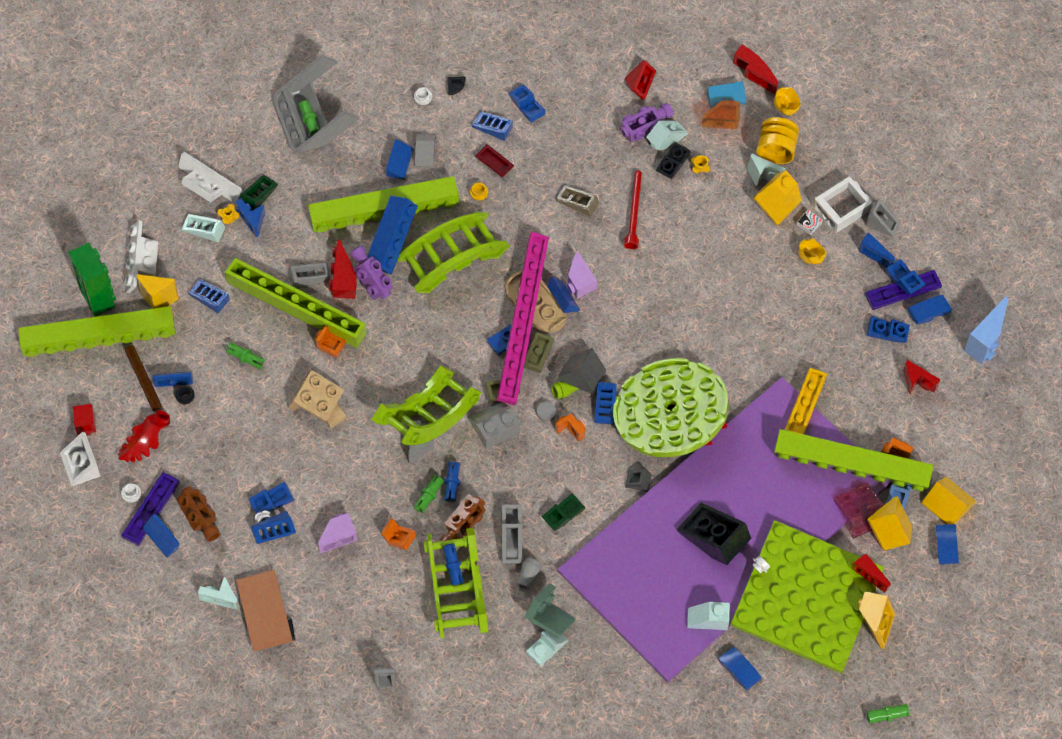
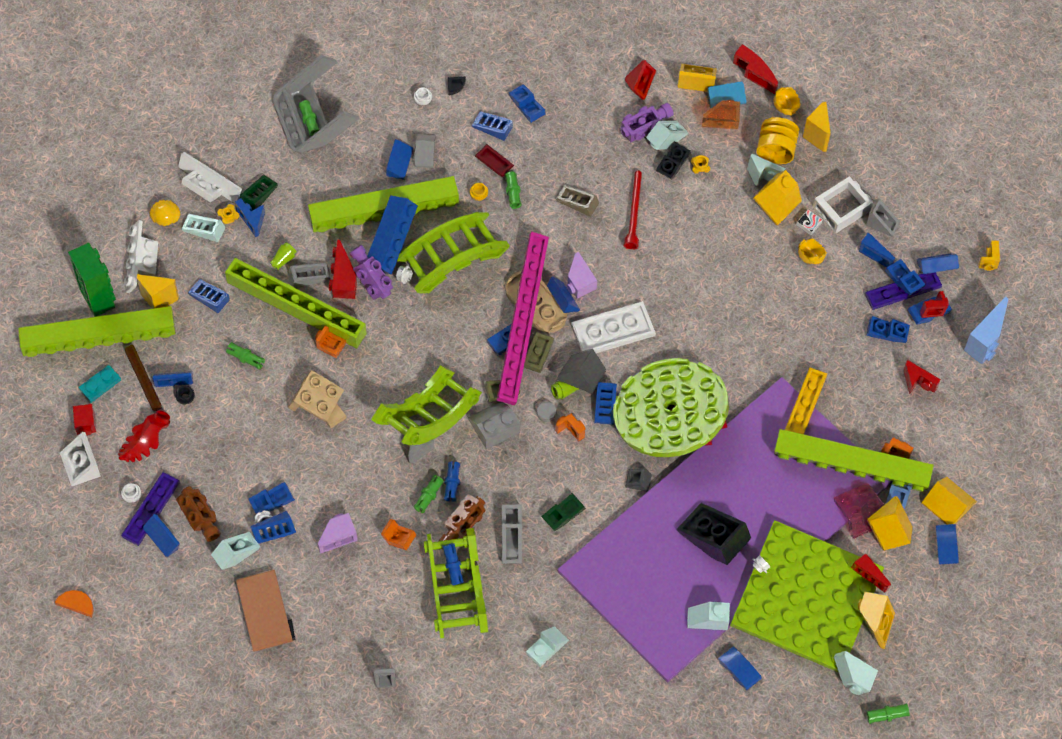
light aqua slope [198,577,239,610] -> none
light grey cone [518,558,541,589] -> none
sand green bracket [525,583,575,638] -> none
none -> orange tile [55,590,94,618]
none -> teal plate [78,365,121,403]
none -> yellow hair [149,199,180,226]
none -> light aqua slope [211,532,260,570]
none -> lime cone [270,242,297,270]
none -> white plate [396,266,413,284]
none -> bright green pin [505,172,522,209]
none -> white tile [571,301,656,353]
none -> yellow slope [678,63,717,92]
none -> yellow slope [803,102,831,152]
none -> light aqua slope [834,651,878,695]
none -> blue slope [916,253,959,274]
none -> red bracket [920,291,949,318]
none -> yellow bracket [978,240,1000,271]

